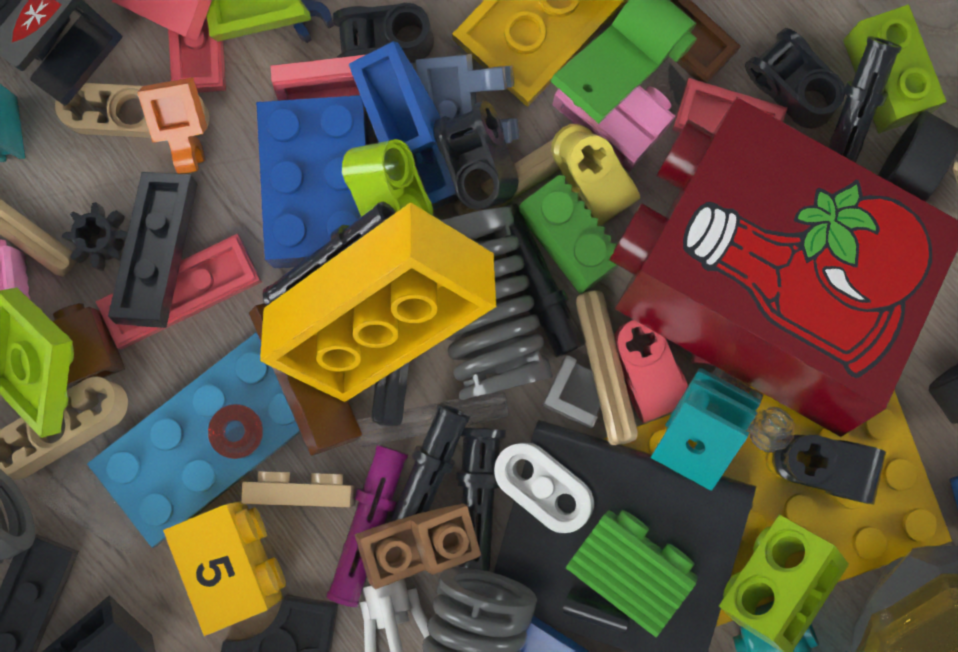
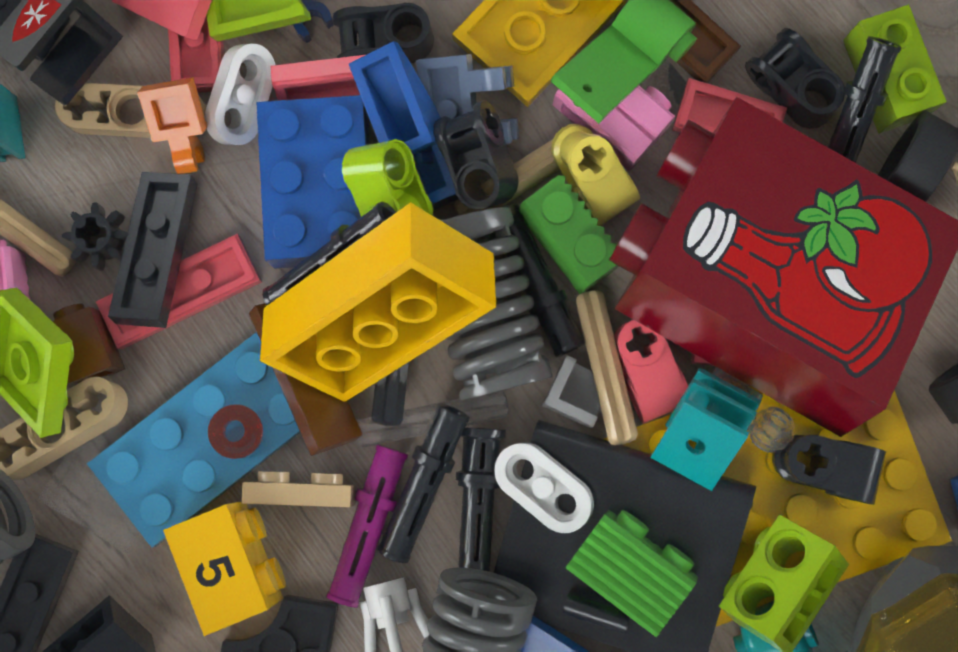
medium nougat slope [355,504,481,590] -> none
none -> white plate [205,44,275,145]

